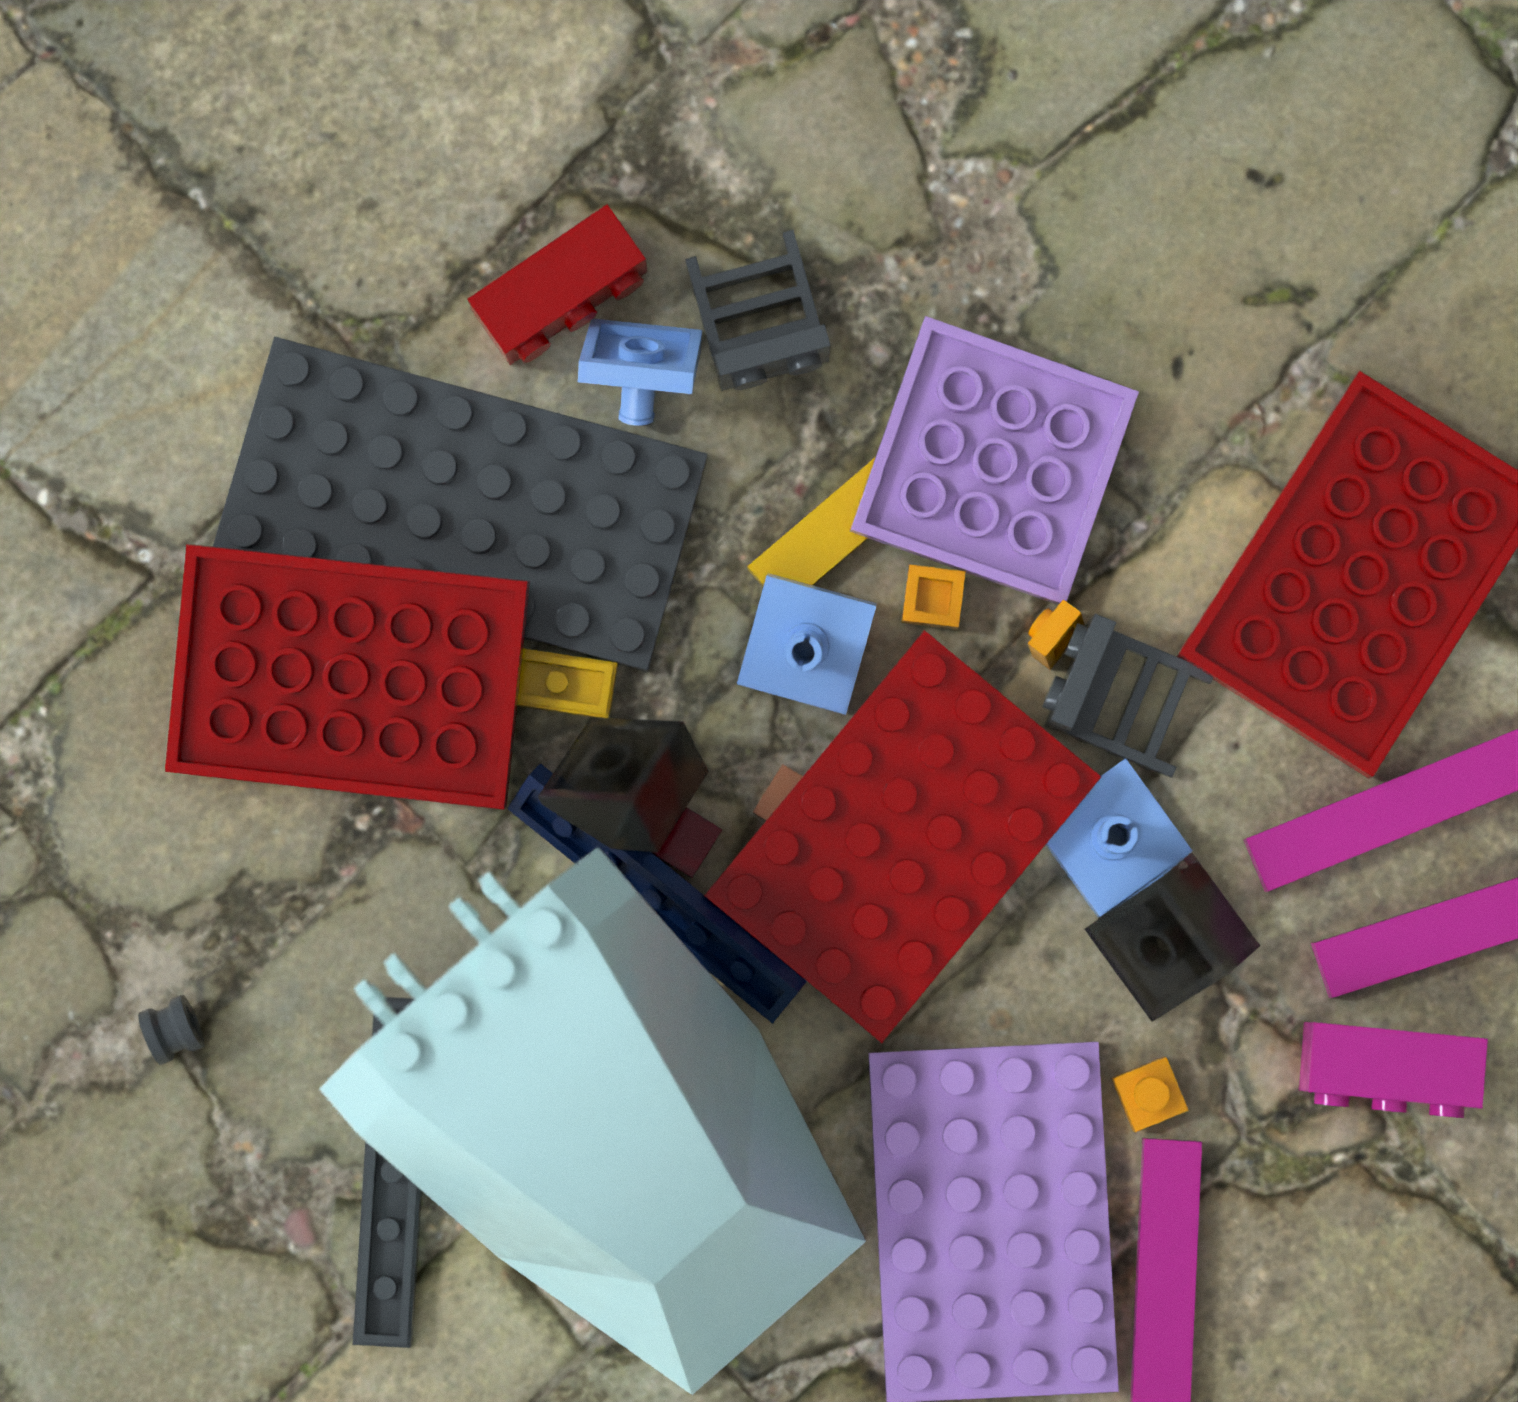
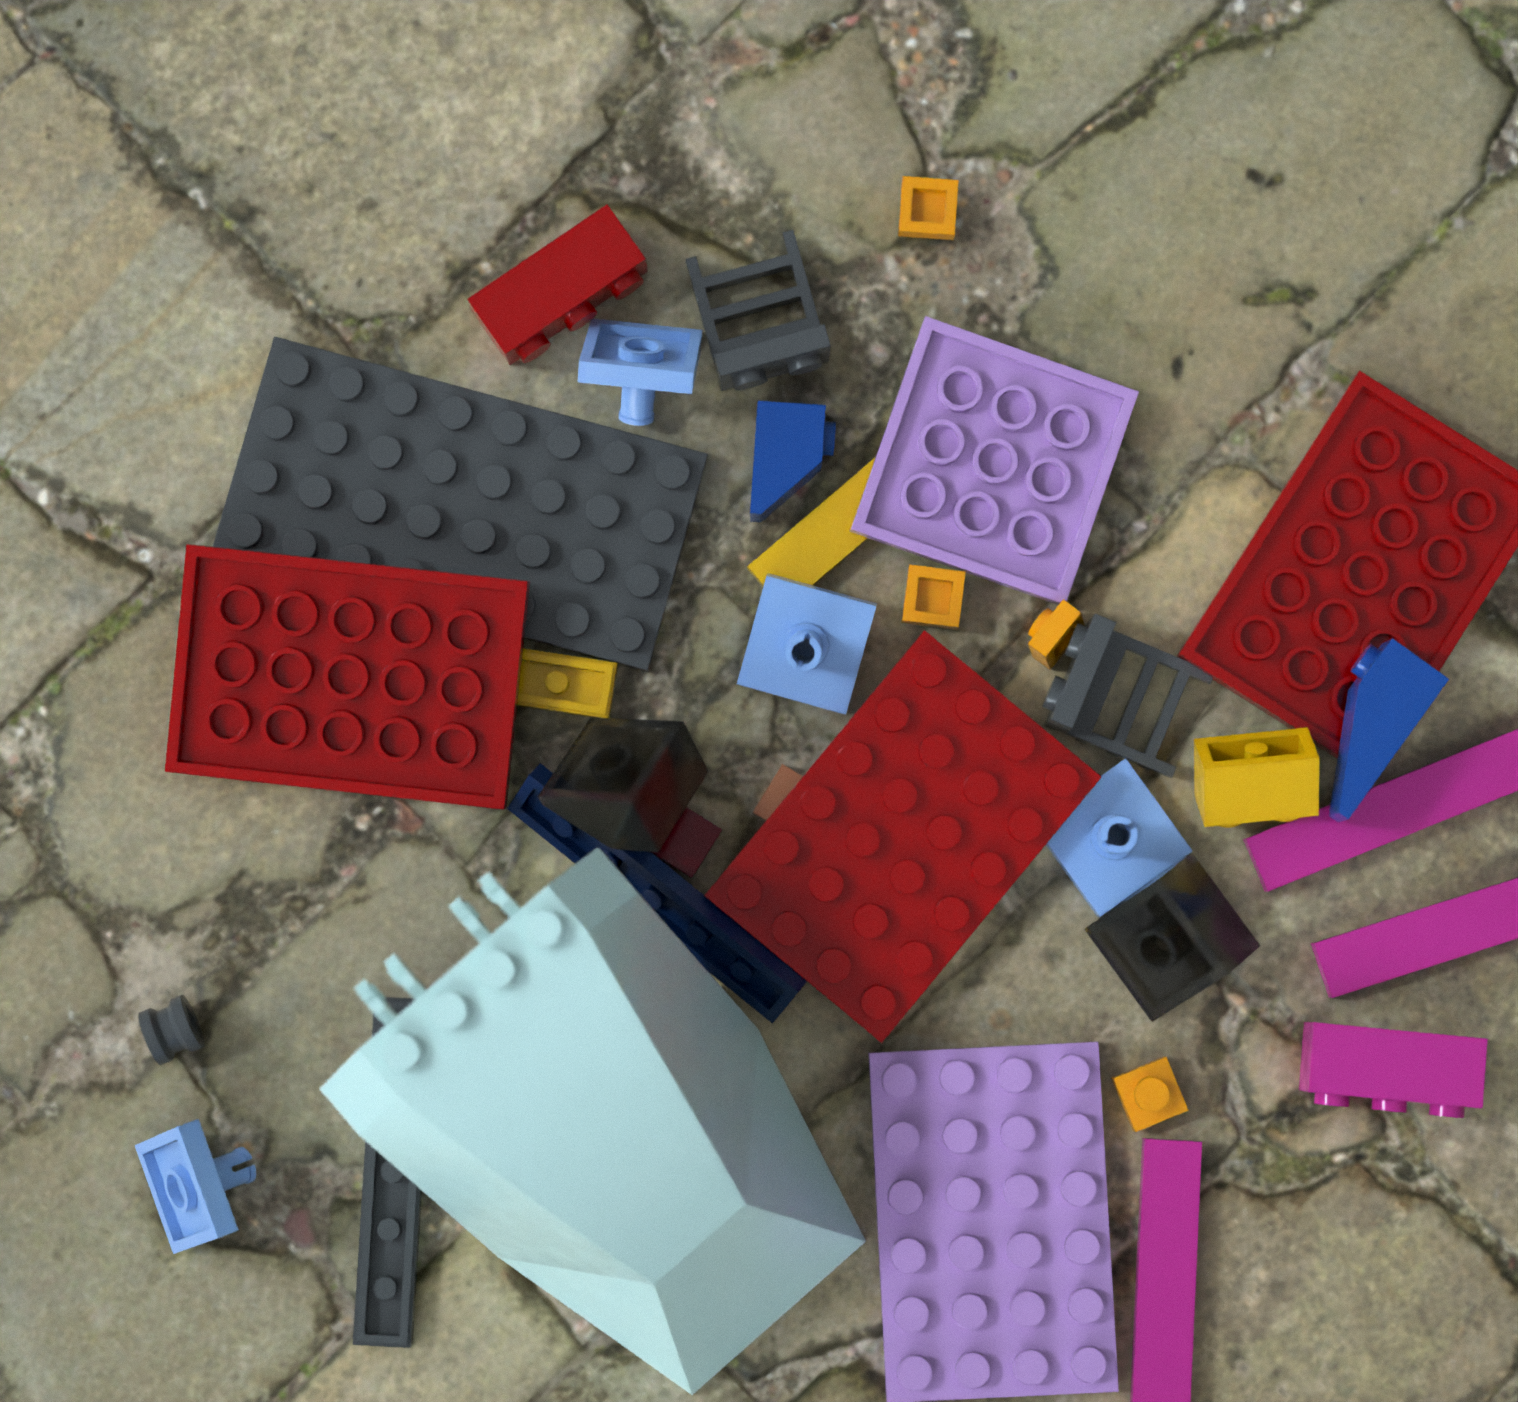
none -> light blue tile [134,1119,256,1254]
none -> blue slope [750,401,836,522]
none -> light orange plate [898,176,959,240]
none -> yellow brick [1194,727,1320,828]
none -> blue slope [1328,638,1449,822]

